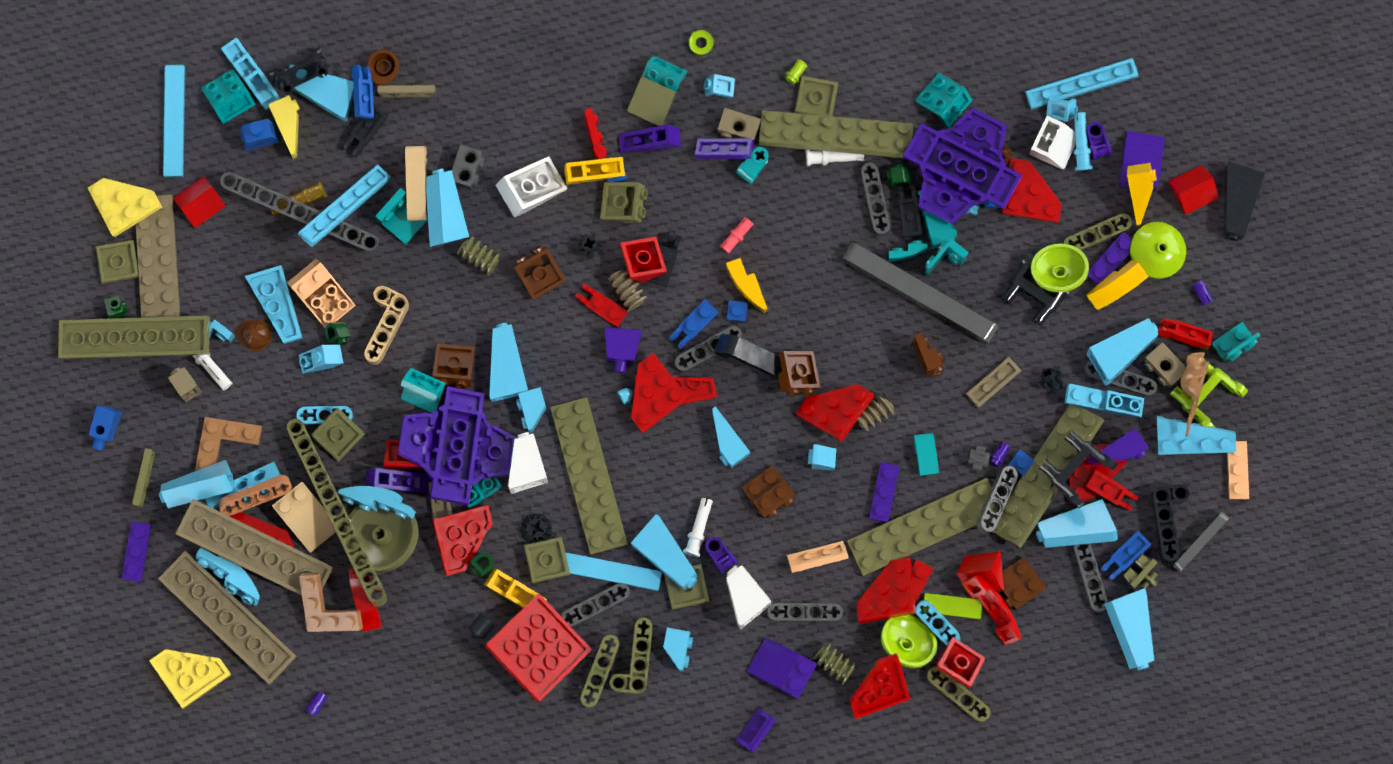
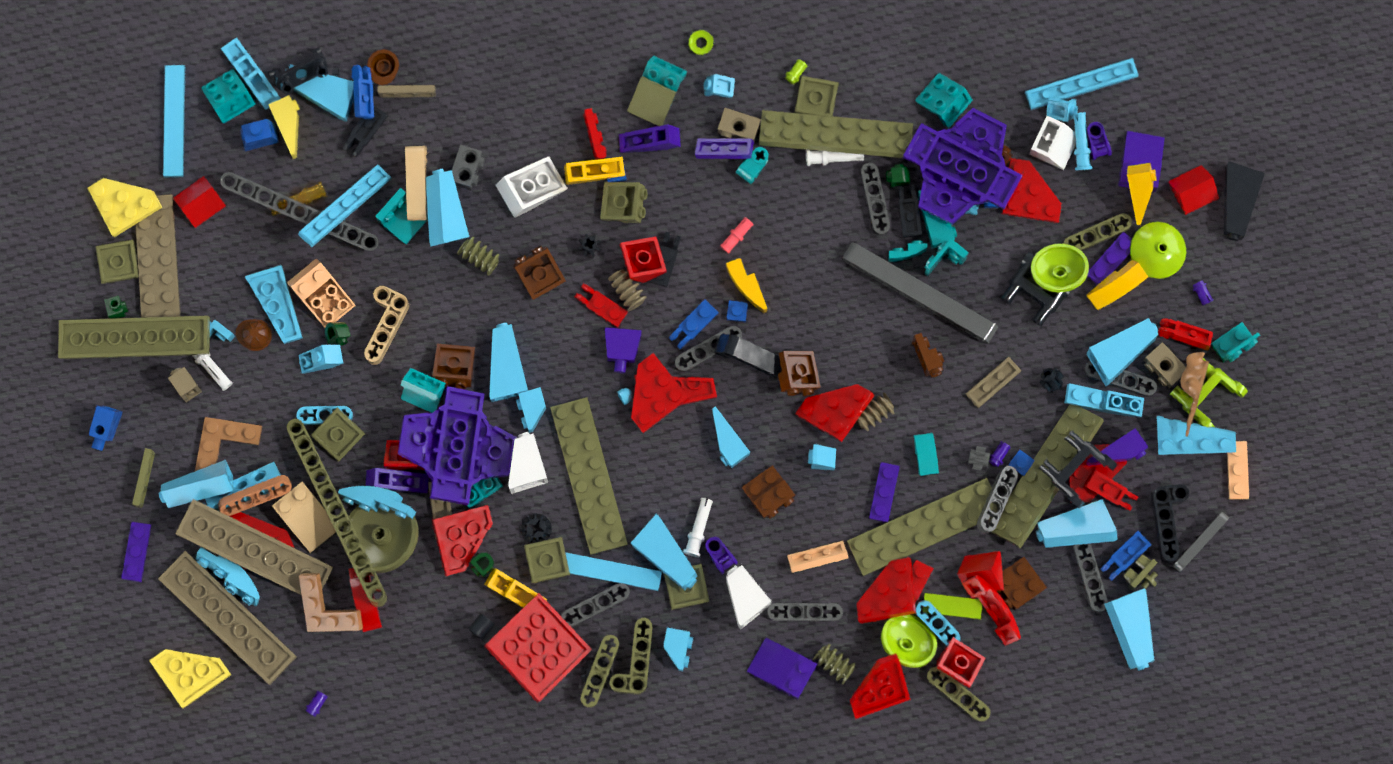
dark purple hinge [736,709,775,753] -> none

